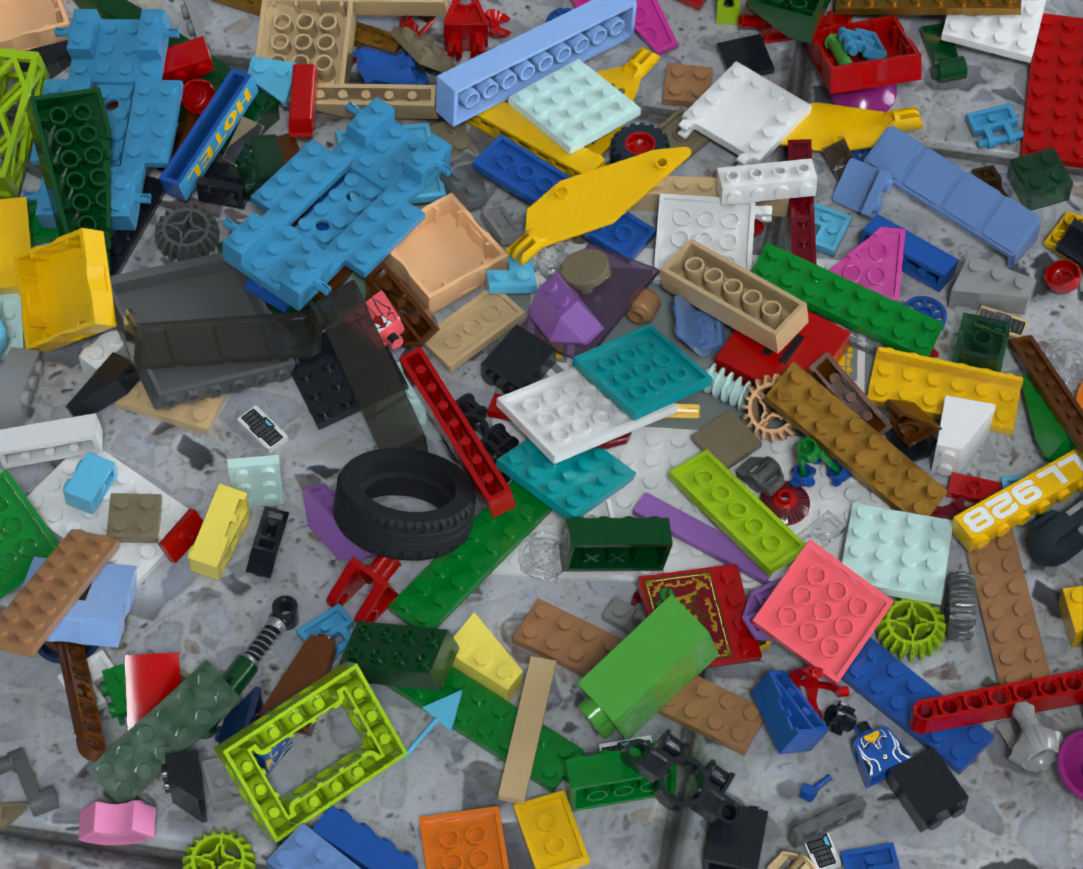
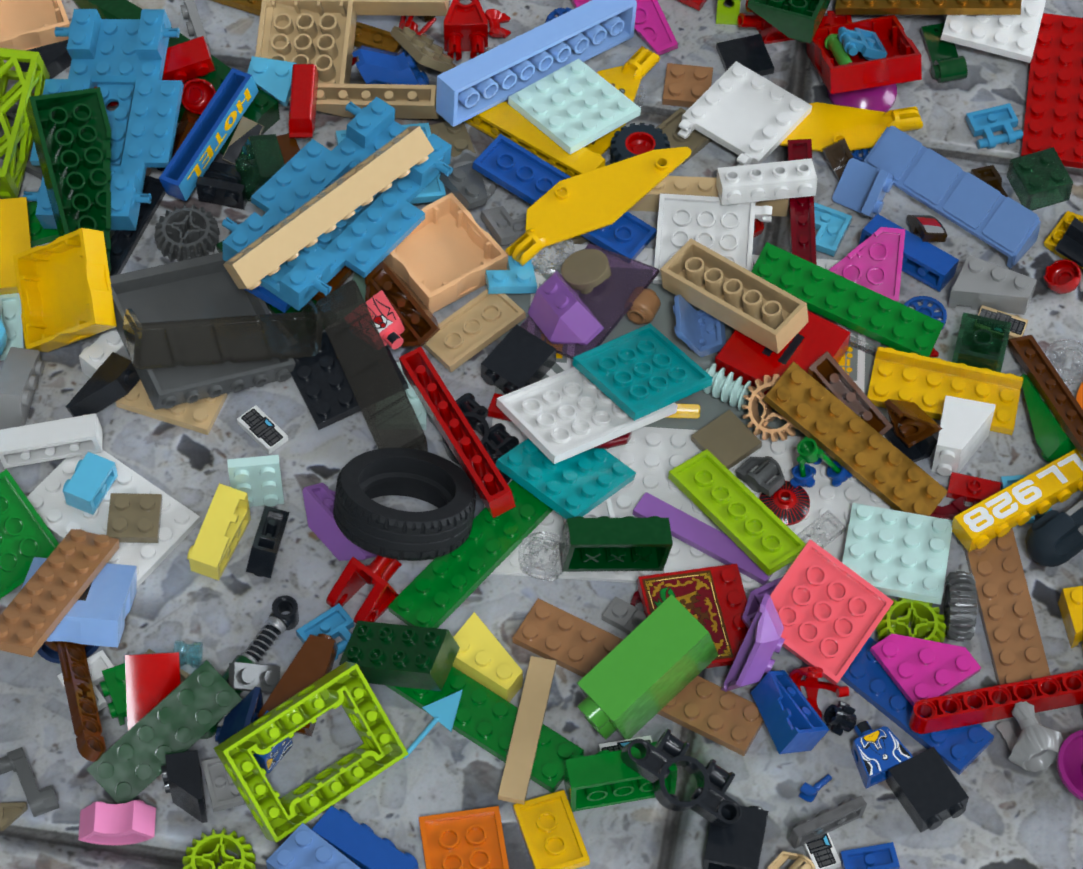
red plate [158,508,203,563] -> none
none -> clear light blue wheel [173,640,203,668]
none -> tan brick [223,126,434,290]
none -> dark grey plate [229,662,280,694]
none -> medium lavender wedge [721,593,785,692]
none -> dark pink plate [870,634,981,707]
none -> dark brown slope [907,215,948,242]

